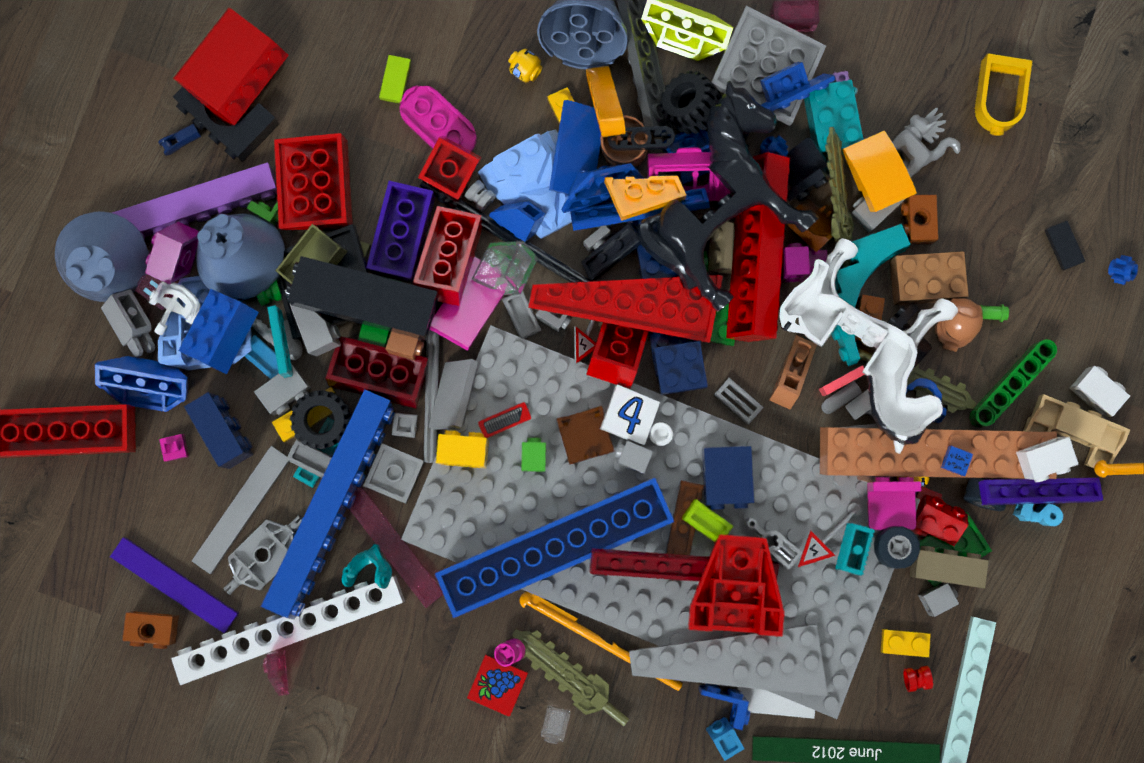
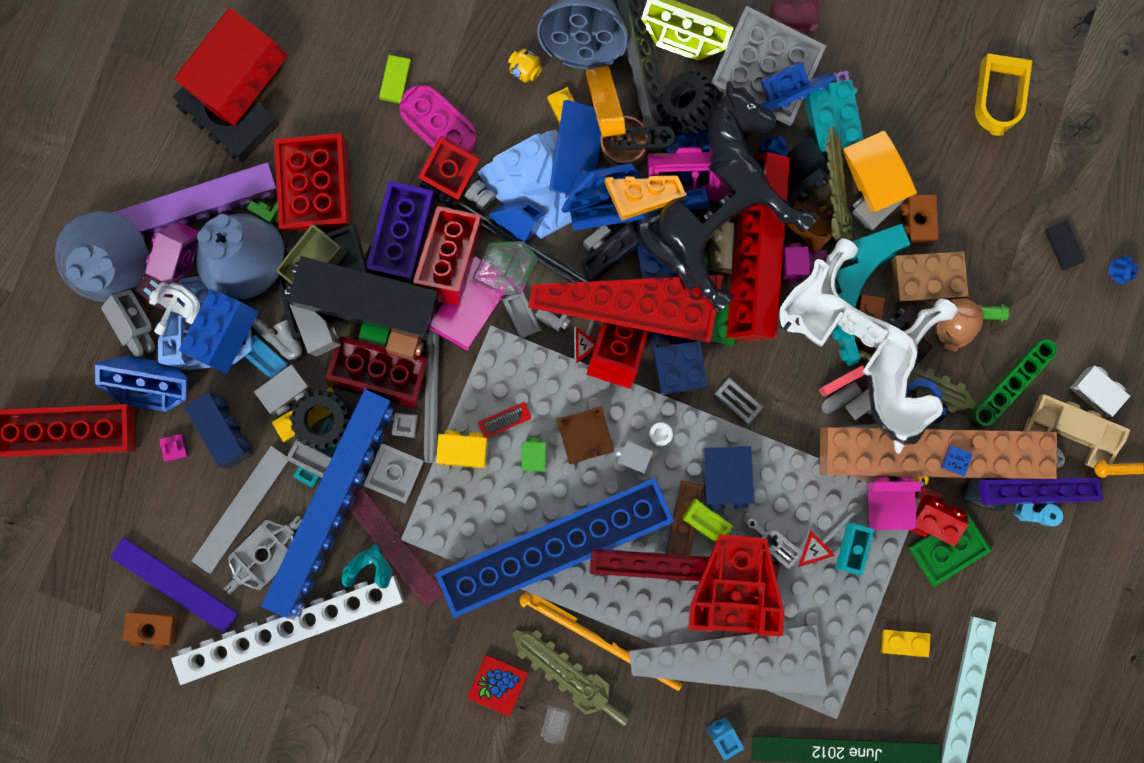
dark blue bar [158,123,202,156] -> none
green wheel [257,279,282,306] -> none
clear pink wing [263,649,289,696] -> none
teal tile [267,305,293,378] -> none
light grey tile [429,359,478,430] -> none
dark pink wheel [494,638,525,667] -> none
white tile [600,385,660,446] -> none
blue bracket [698,683,750,730] -> none
white sticker [738,687,815,719] -> none
nougat slope [769,335,817,409] -> none
black wheel [874,526,920,569] -> none
light grey animal [892,108,961,178] -> none
red wheel [903,666,933,692] -> none
dark tan brick [910,546,989,588] -> none
light grey brick [918,582,959,617] -> none
white brick [1016,437,1078,482] -> none

